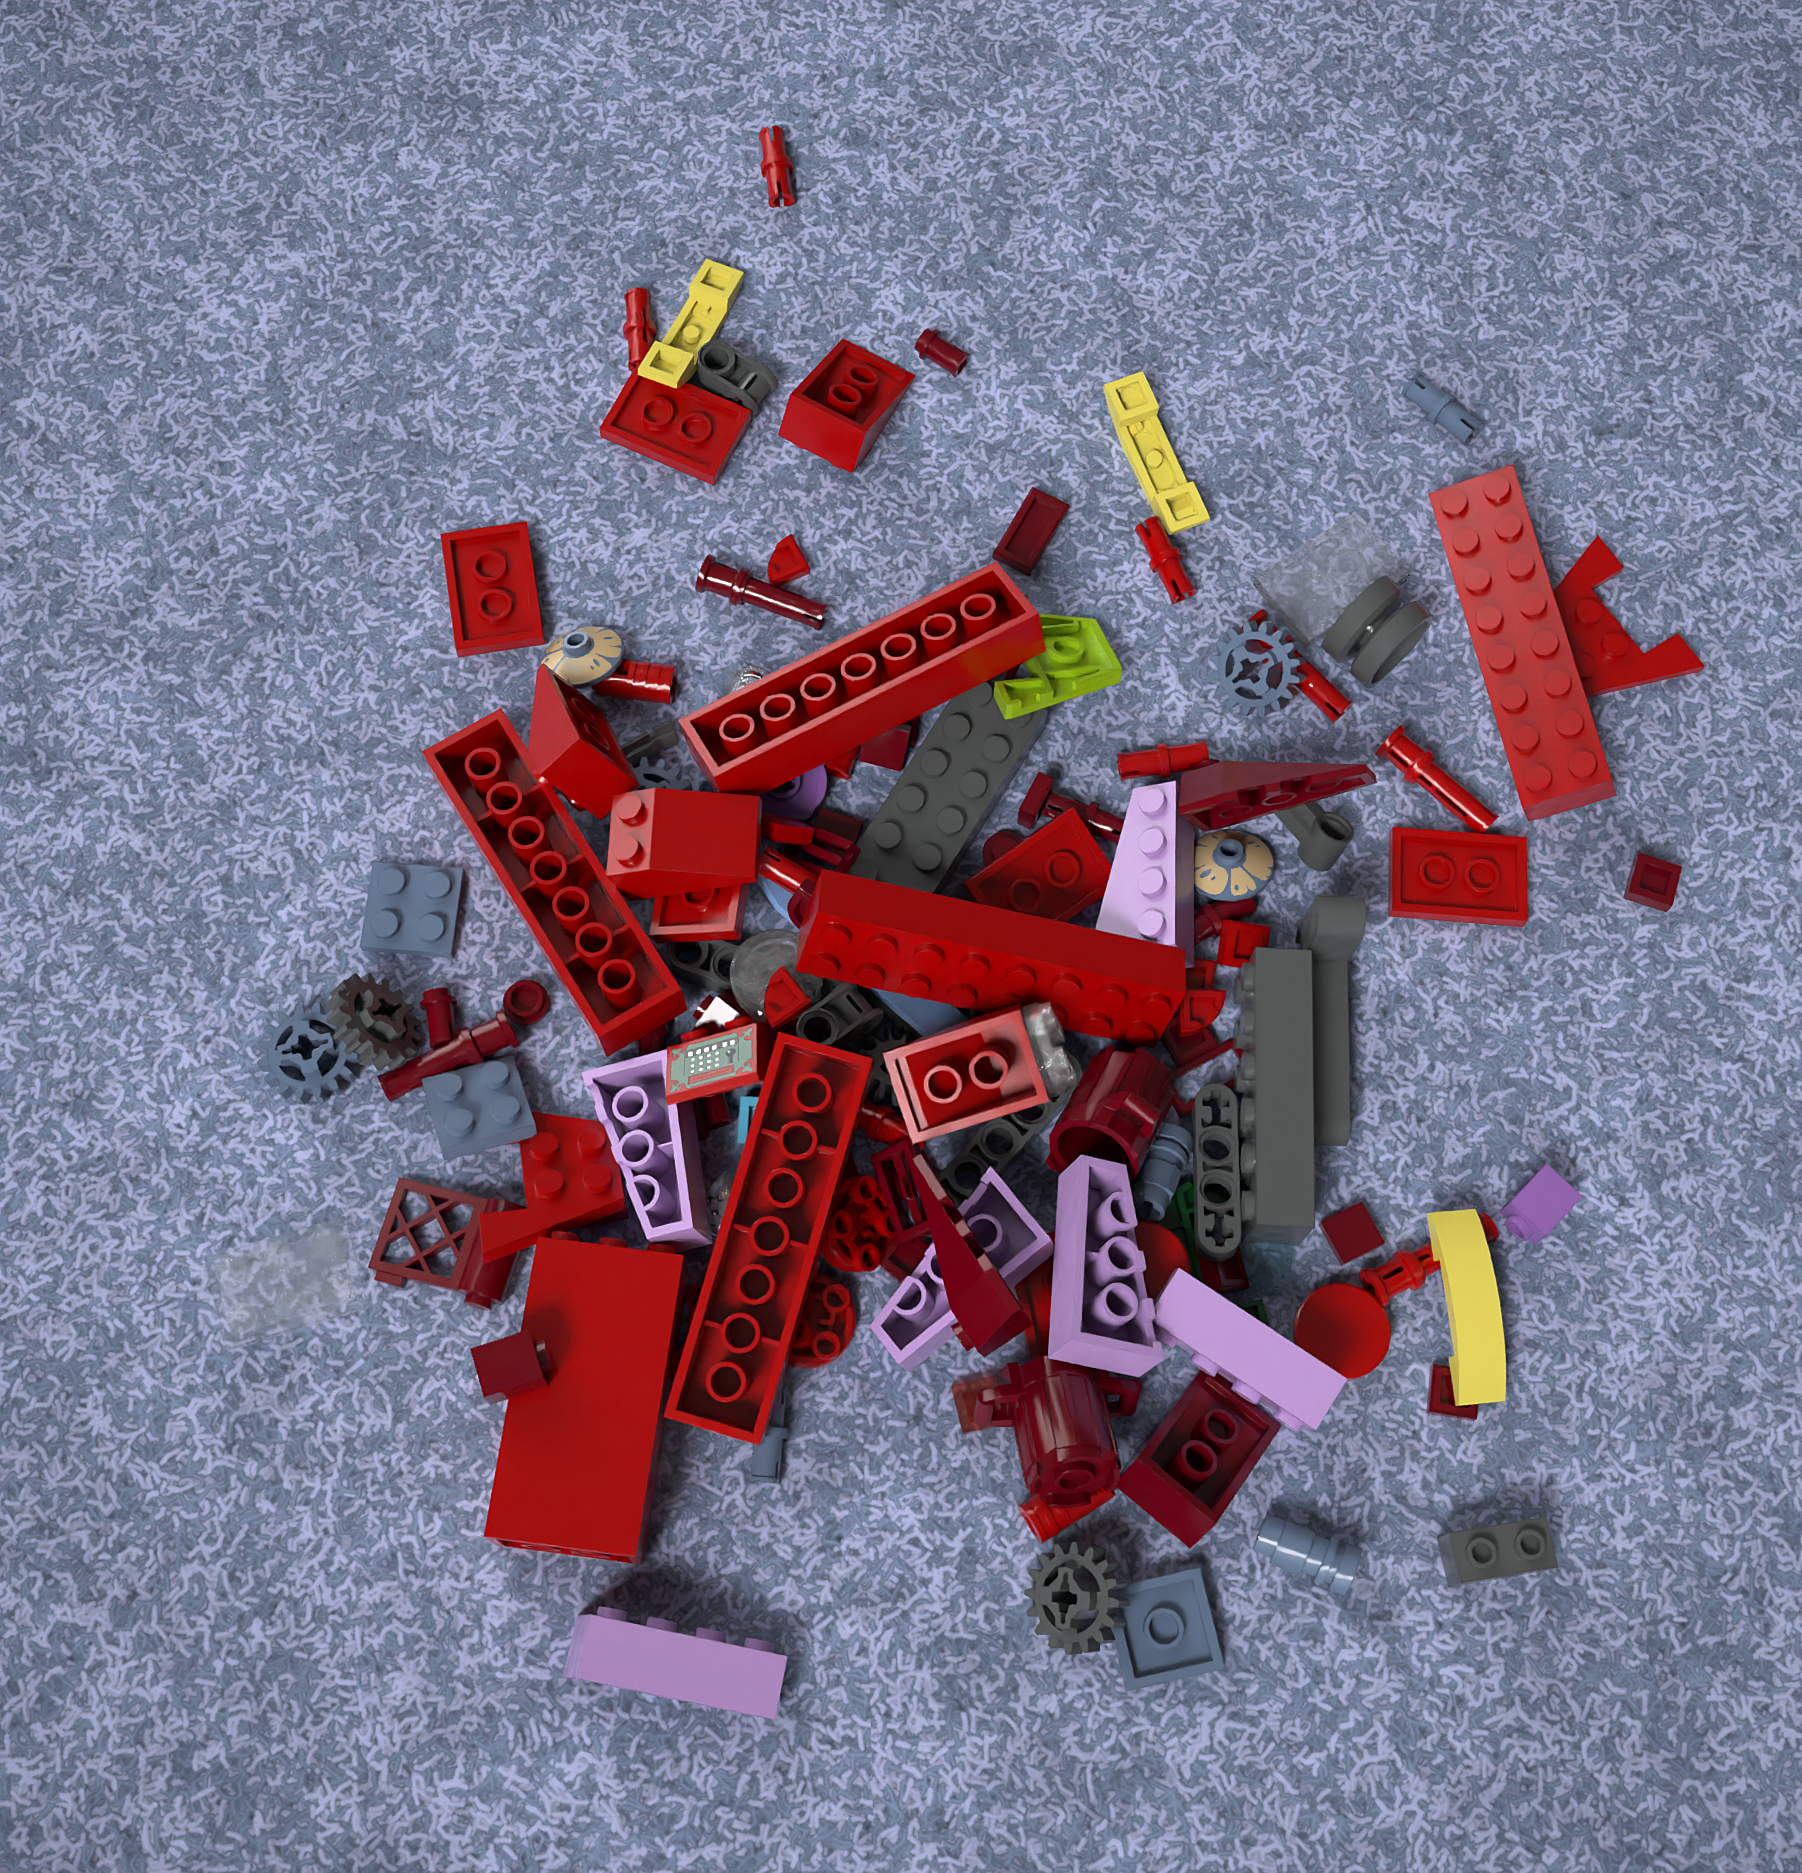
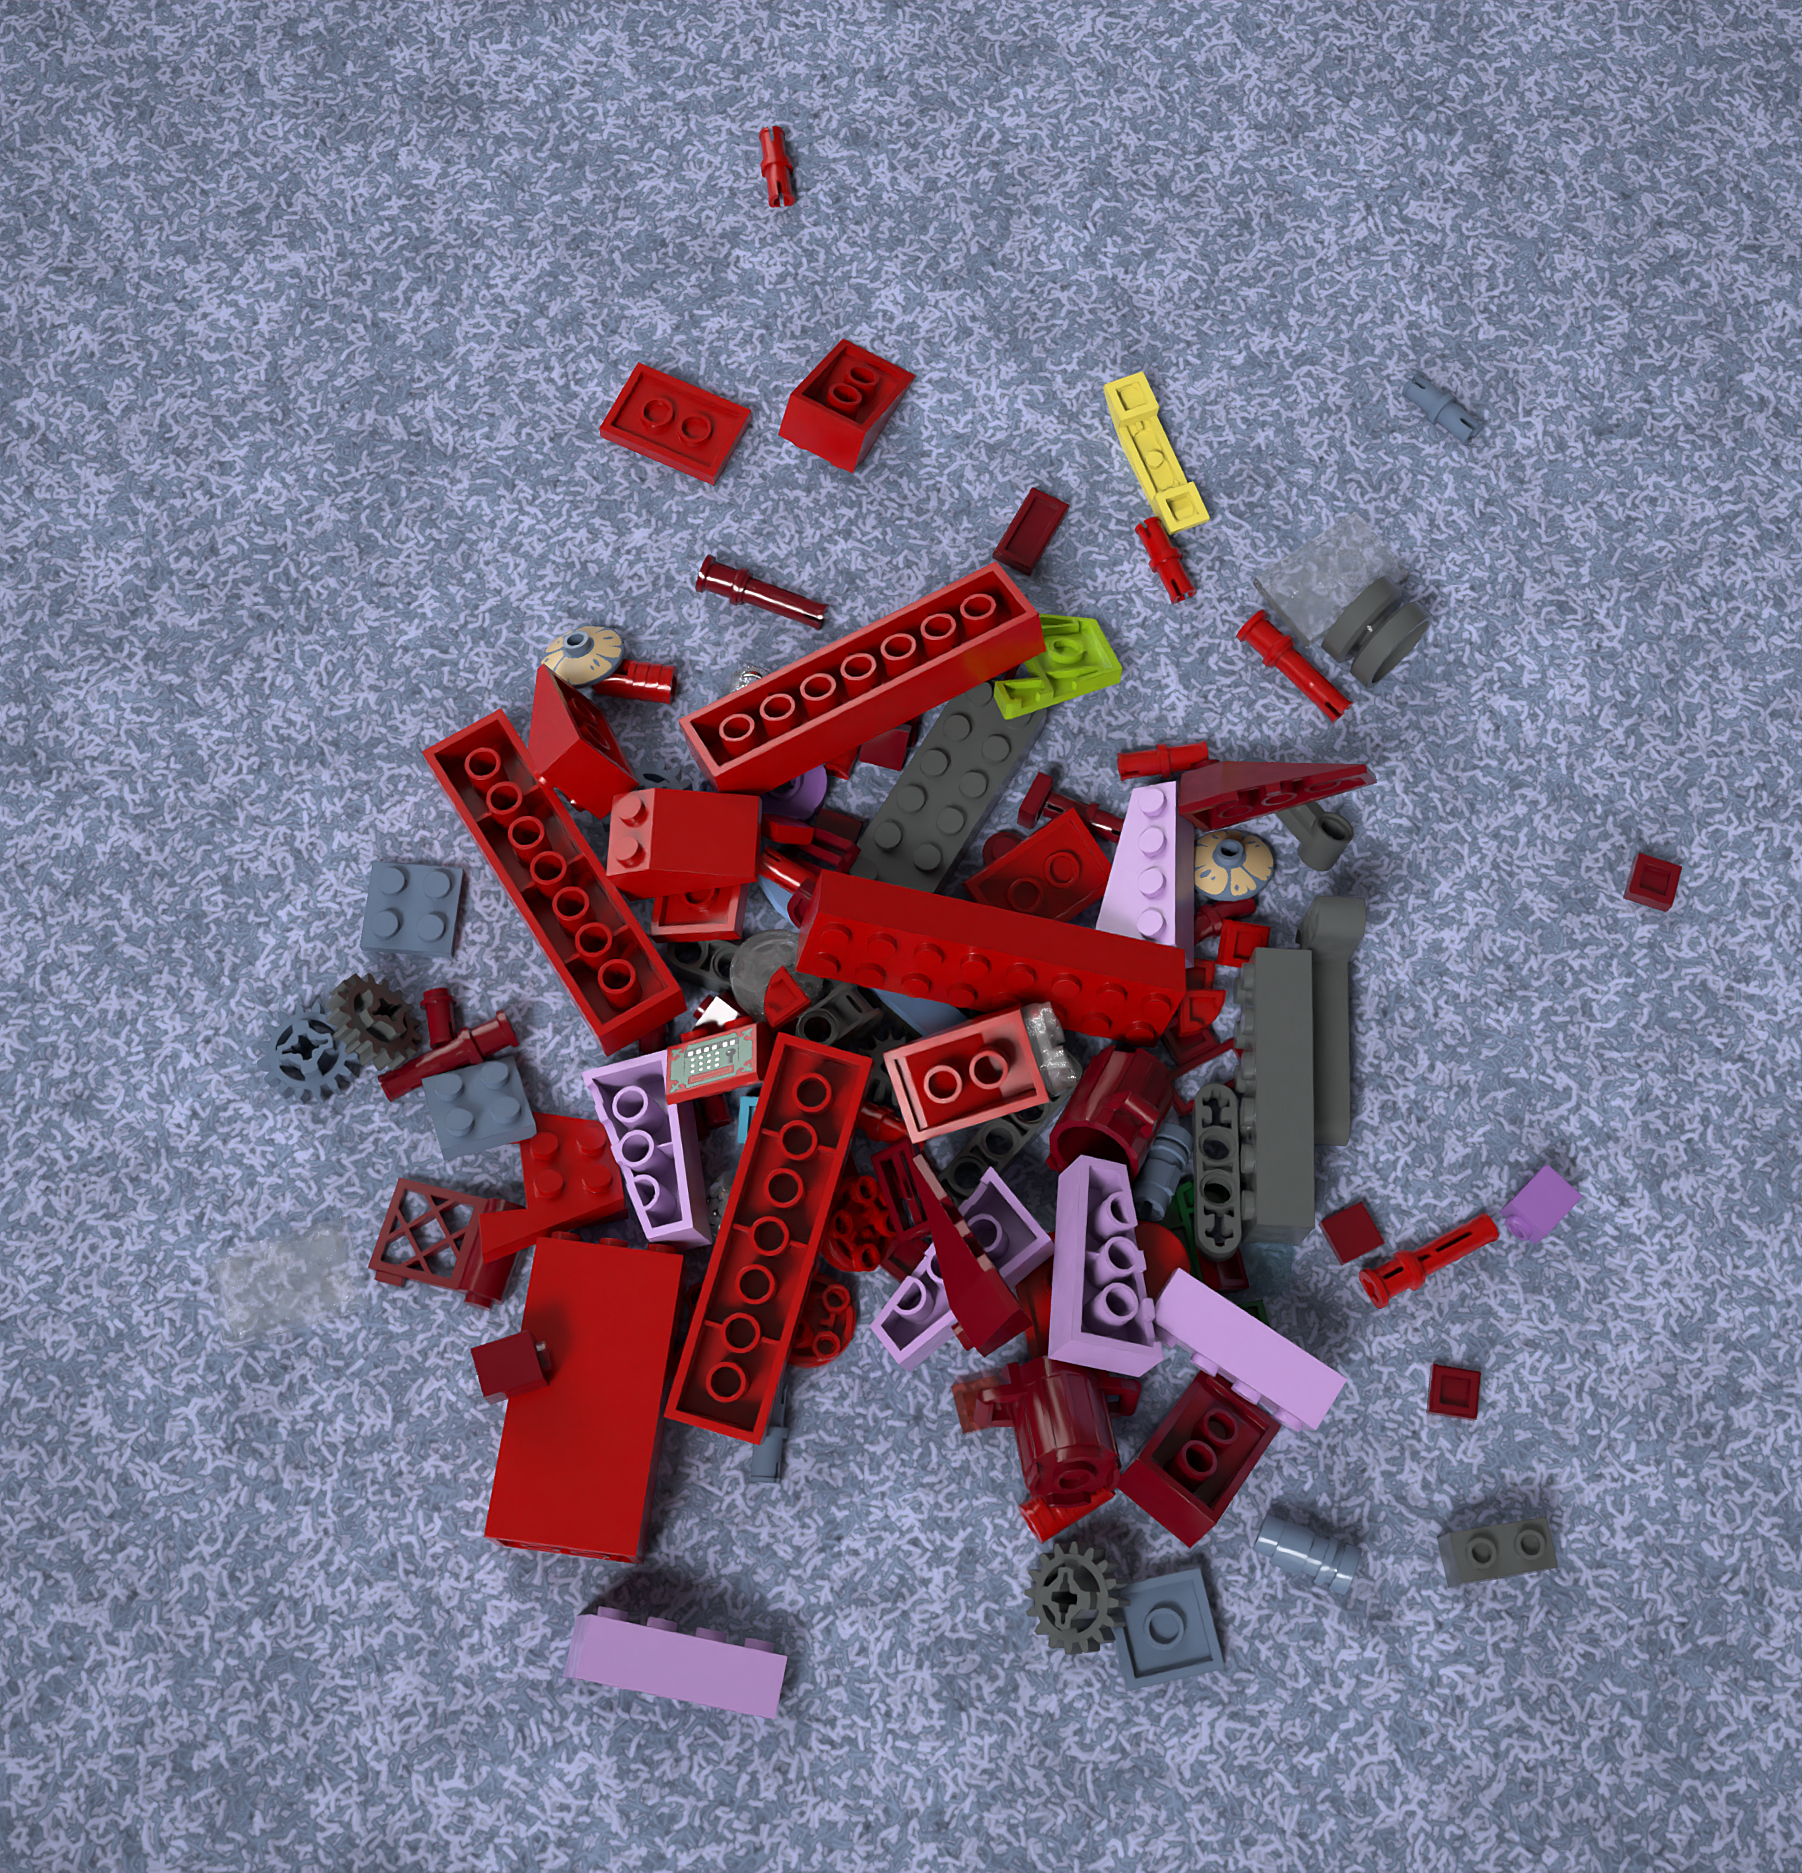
red plate [440,521,545,658] -> none
dark red plate [503,980,550,1026] -> none
dark grey axle [621,721,679,768] -> none
red pin [623,287,657,372] -> none
light yellow slope [638,259,744,389] -> none
dark grey piece [698,340,779,418] -> none
red tile [767,534,810,587] -> none
dark red pin [914,328,970,377] -> none
sand blue gear [1209,620,1306,717] -> none
red tile [1292,1283,1391,1381] -> none
red pin [1375,725,1499,834] -> none
red plate [1388,827,1528,927] -> none
light yellow slope [1427,1209,1506,1406] -> none
red brick [1428,464,1617,821] -> none
red wing [1553,535,1705,698] -> none

